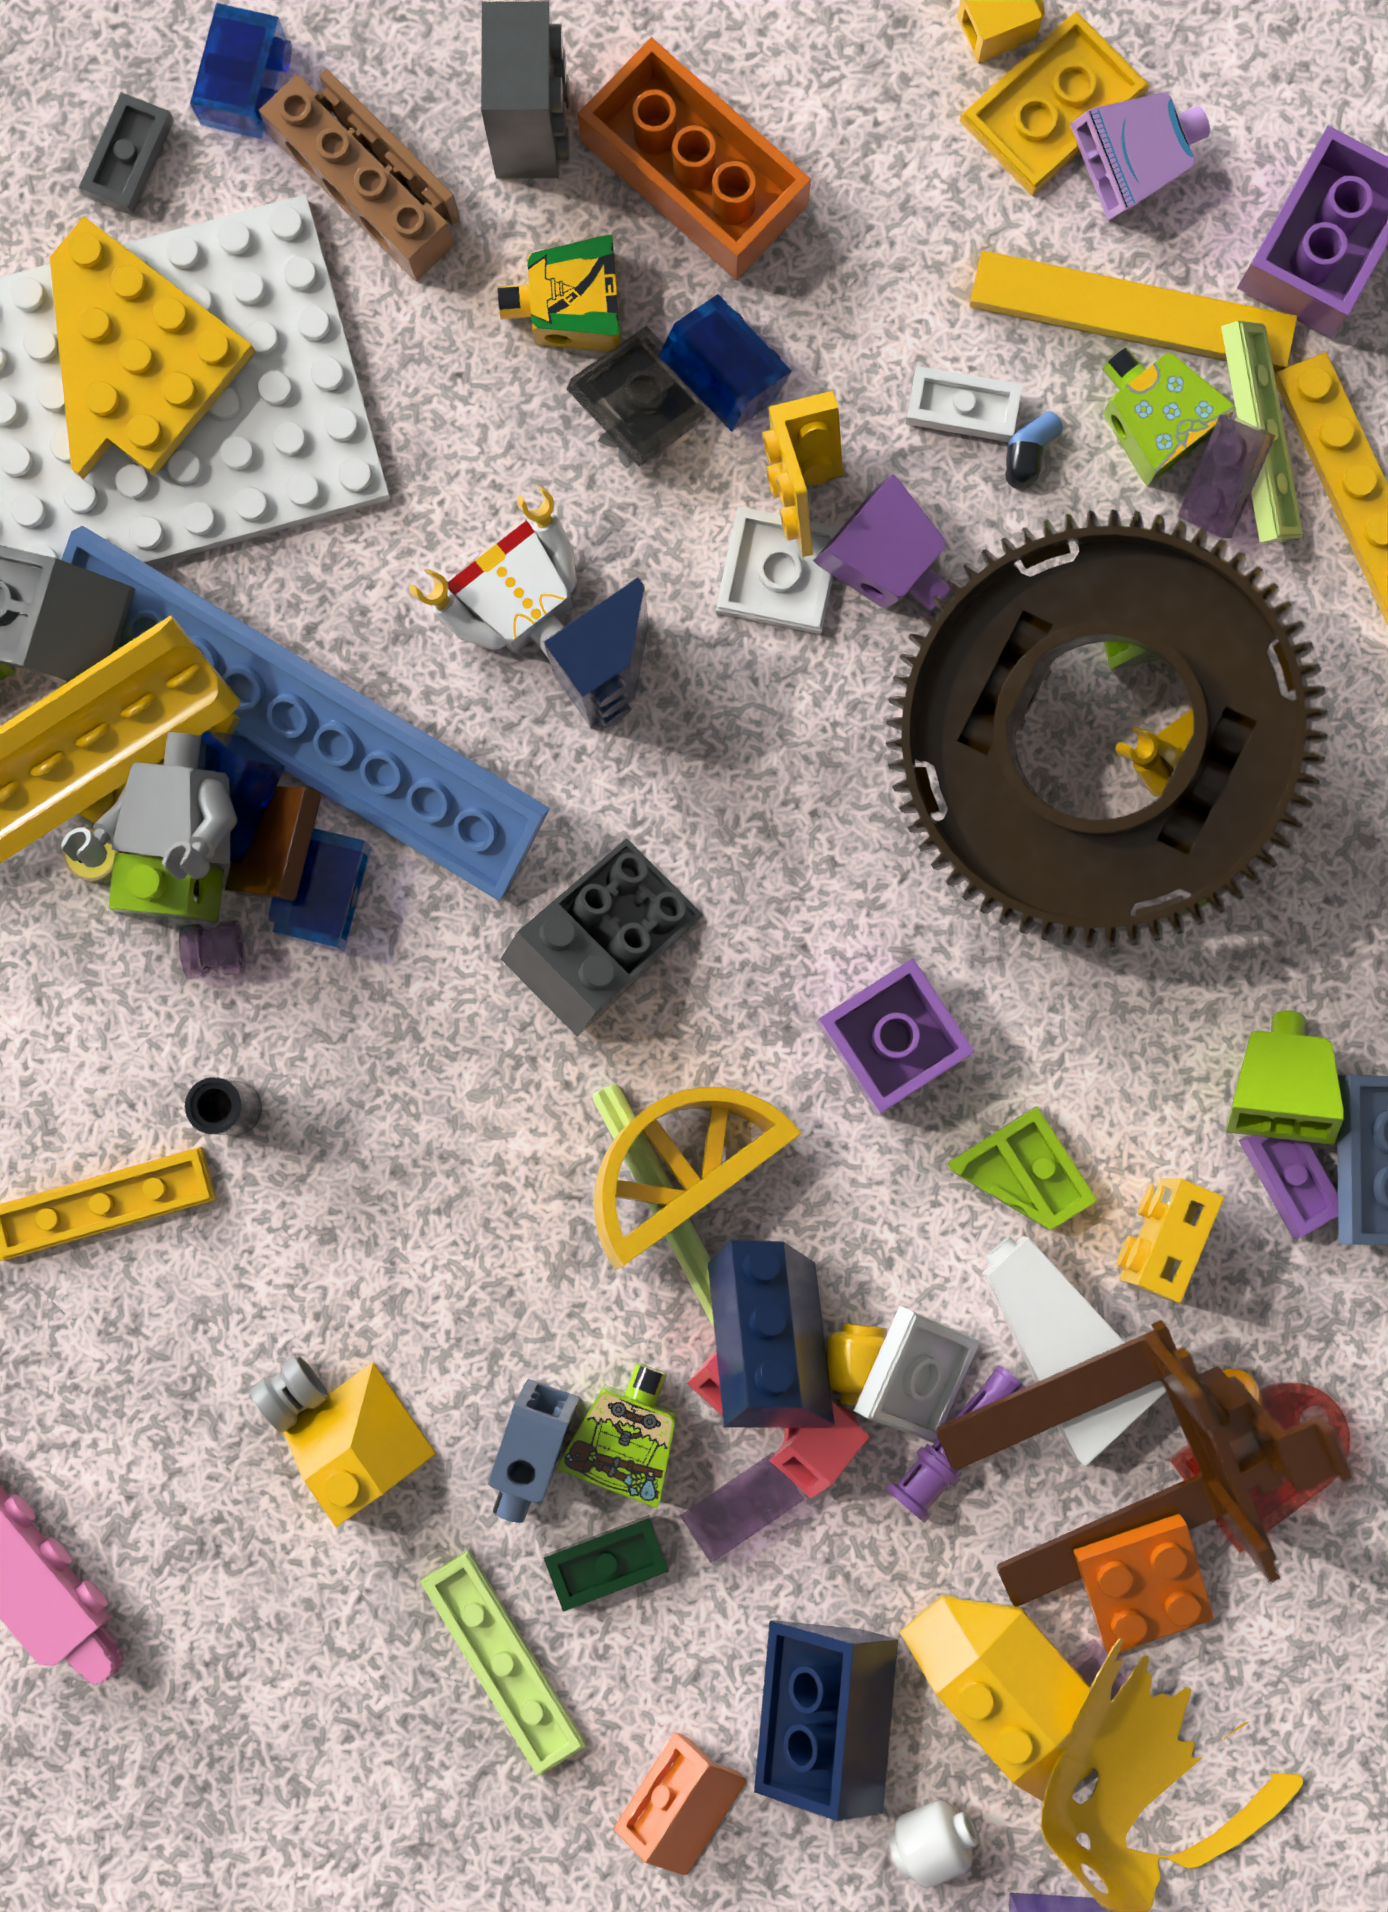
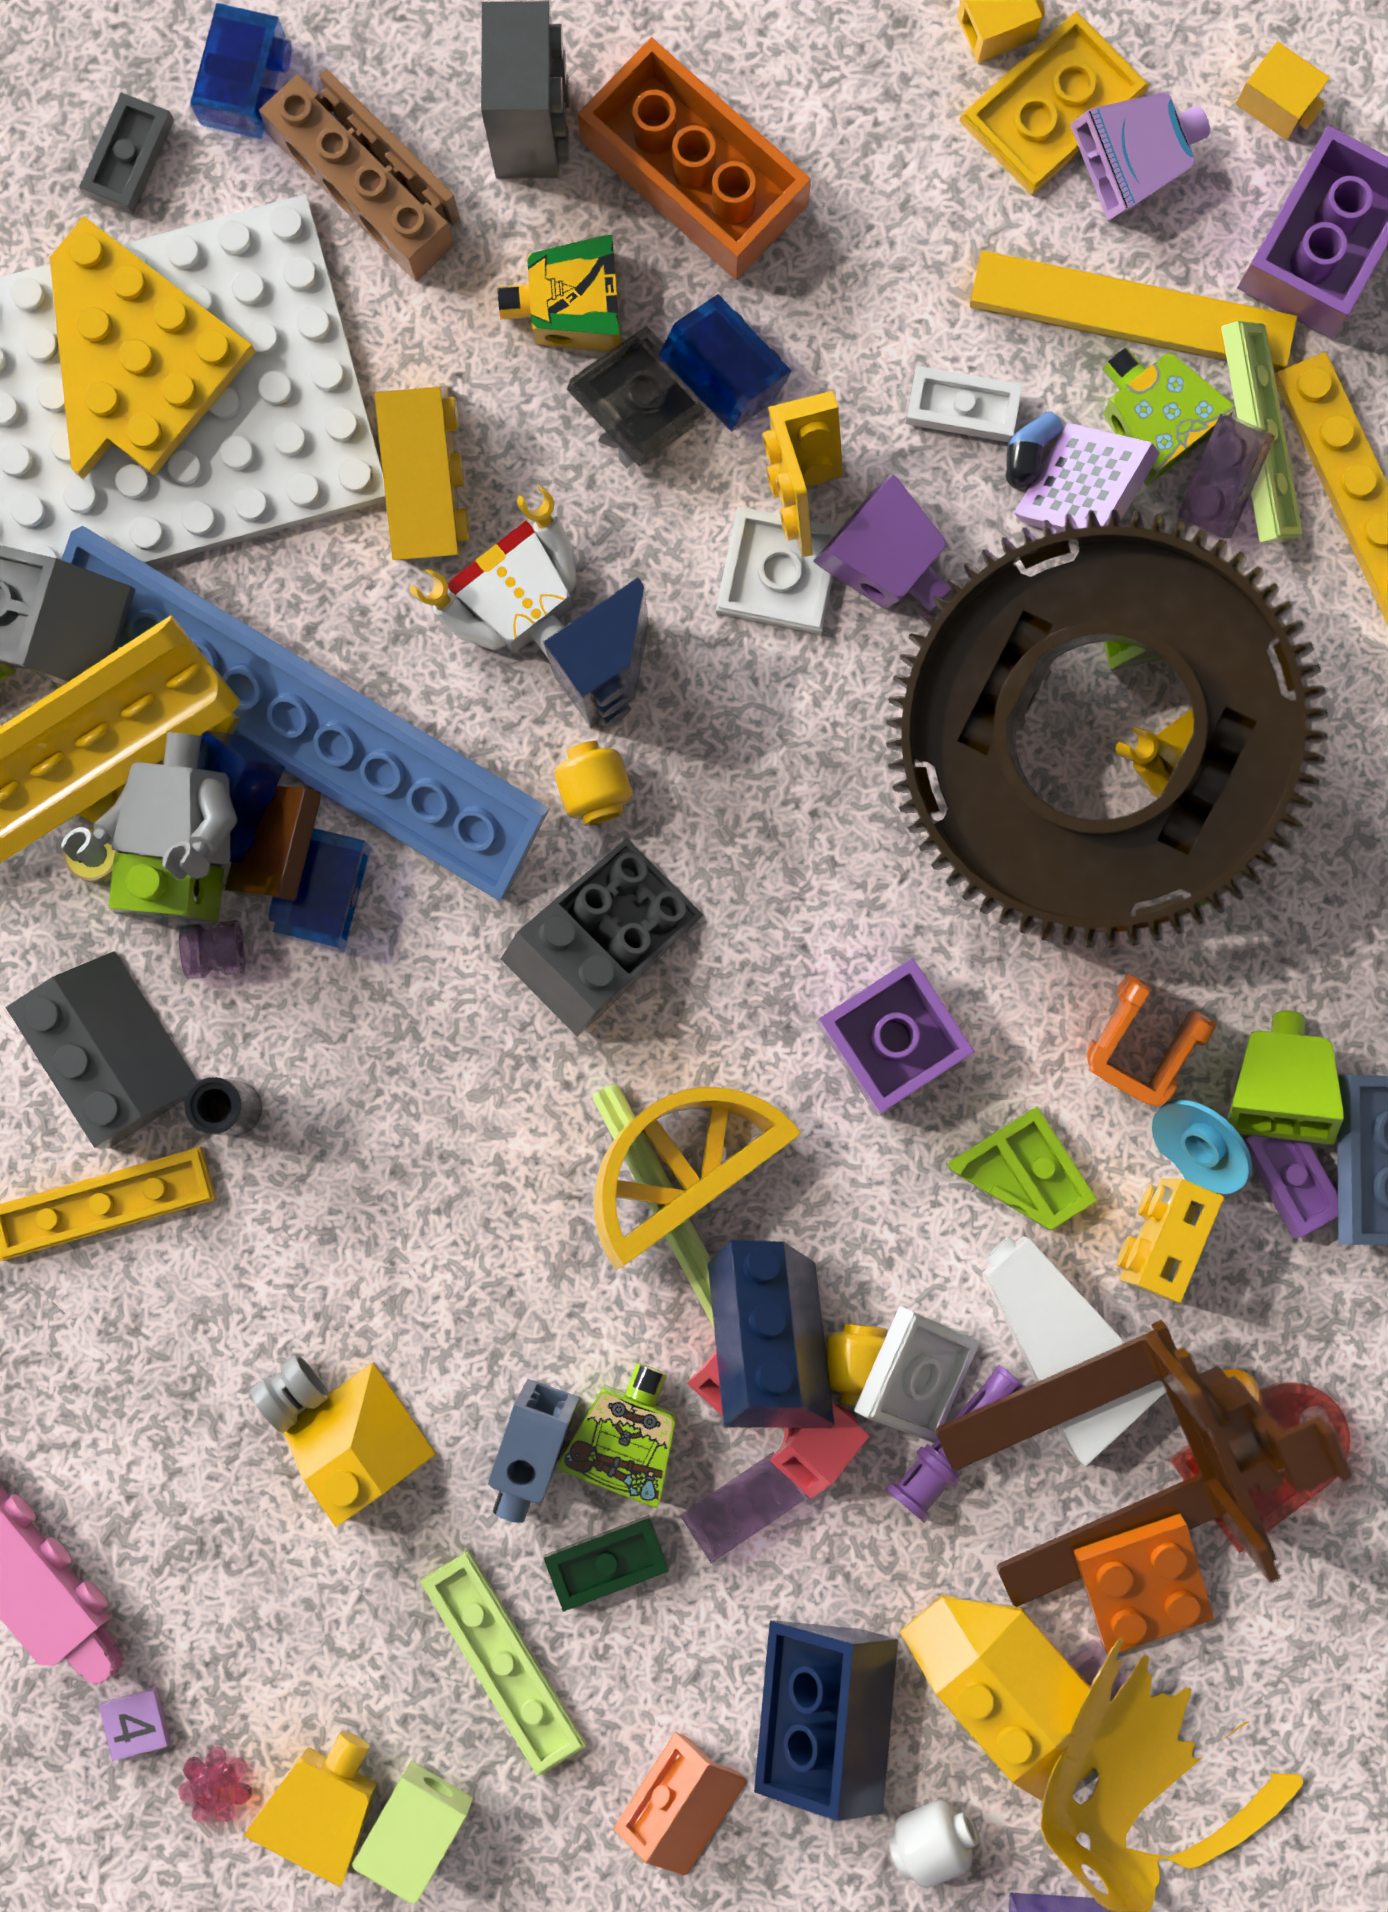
none -> dark grey slope [5,951,198,1149]
none -> lavender tile [99,1687,171,1761]
none -> clear pink plant [178,1747,252,1823]
none -> yellow torso [244,1731,377,1887]
none -> yellowish green piece [353,1761,473,1904]
none -> yellow wedge [374,386,470,560]
none -> yellow head [554,741,633,826]
none -> tile [1014,423,1160,533]
none -> orange piece [1086,973,1217,1106]
none -> medium azure dish [1152,1100,1252,1194]
none -> yellow brick [1235,41,1330,140]

